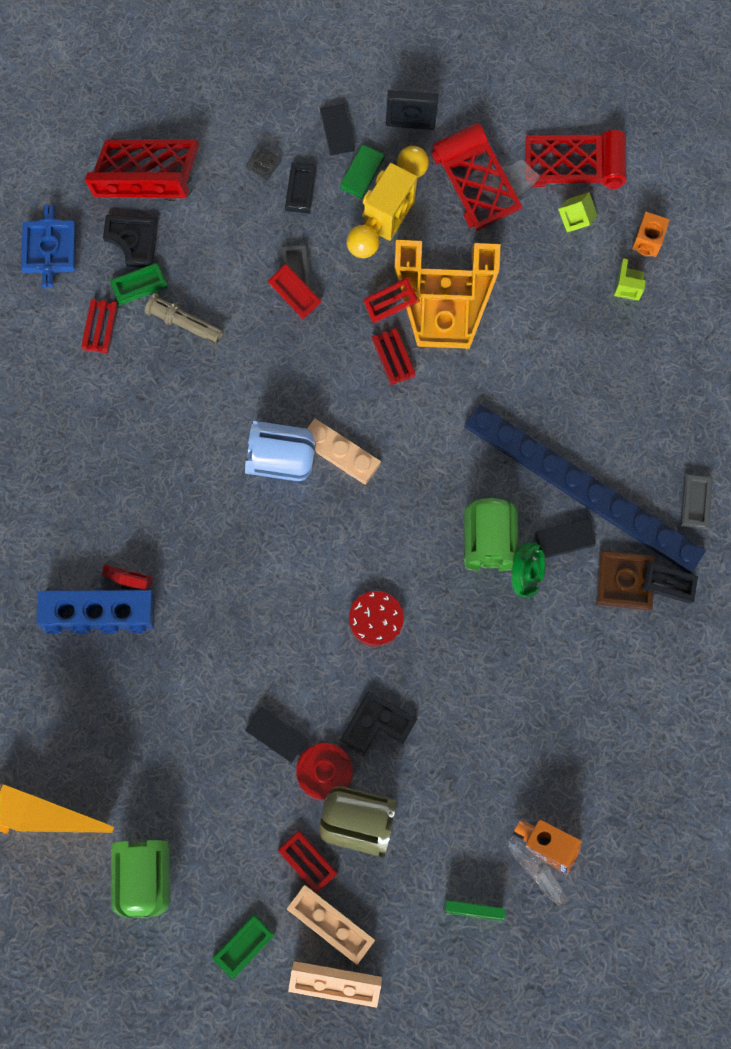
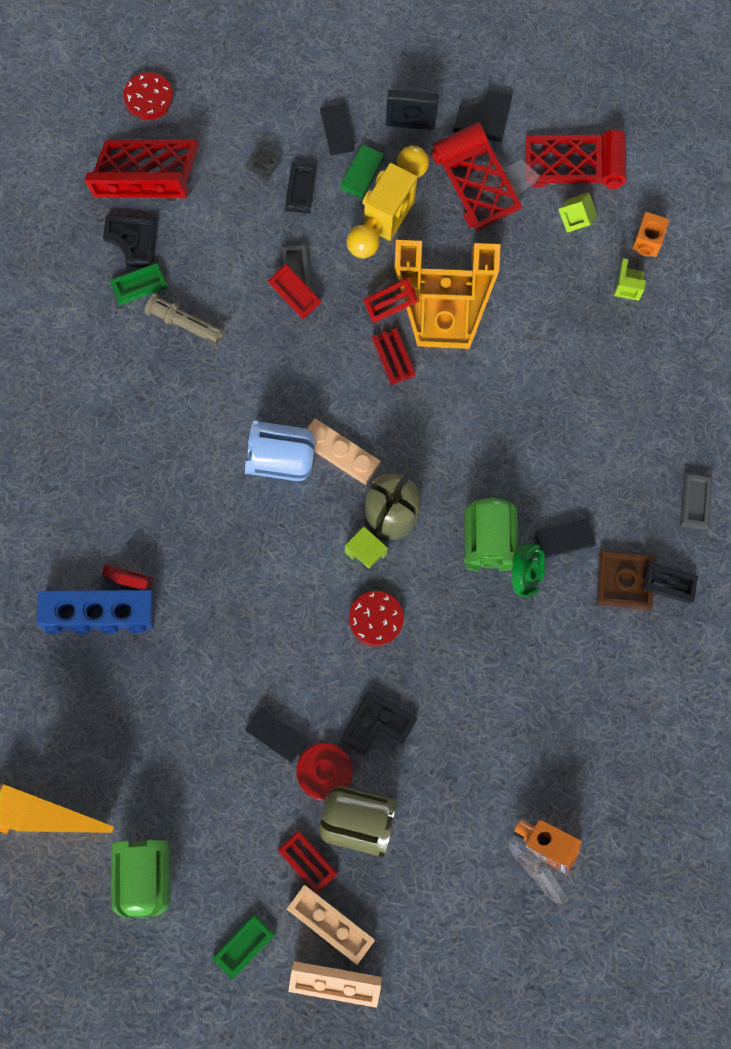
blue plate [21,204,76,289] -> none
red tile [81,299,118,353] -> none
green tile [443,900,506,921] -> none
dark blue plate [464,404,706,574] -> none
none -> red tile [123,72,173,120]
none -> lime panel [345,527,388,568]
none -> olive cylinder [364,473,421,541]
none -> black tile [454,90,513,142]

